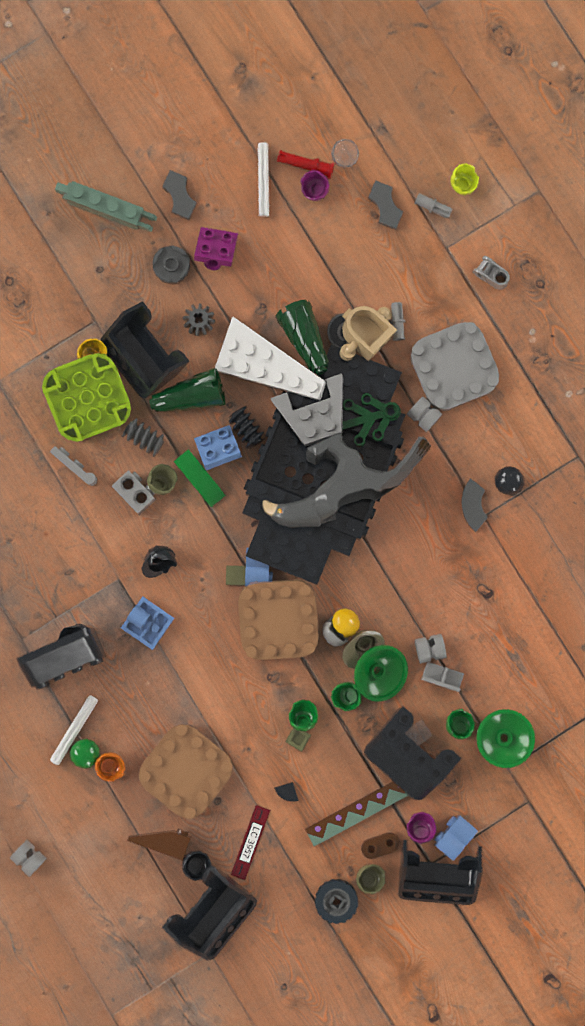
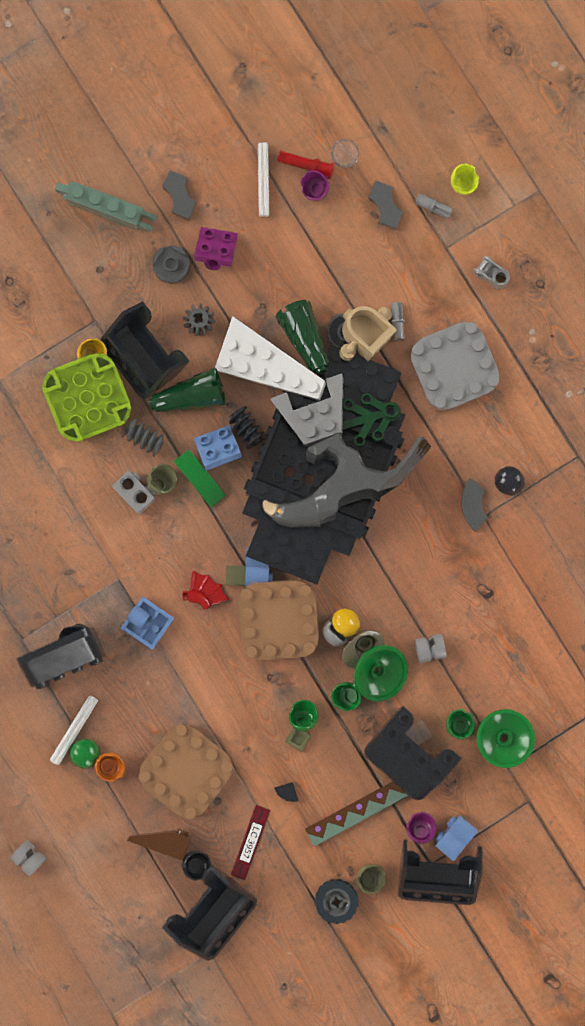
light grey plate [50,446,97,486] -> none
black piece [141,545,177,578] -> none
reddish brown plate [361,832,399,859] -> none
light grey wheel [407,397,443,432] -> none
light grey panel [421,662,464,692] -> none
none -> red arm [182,571,229,610]

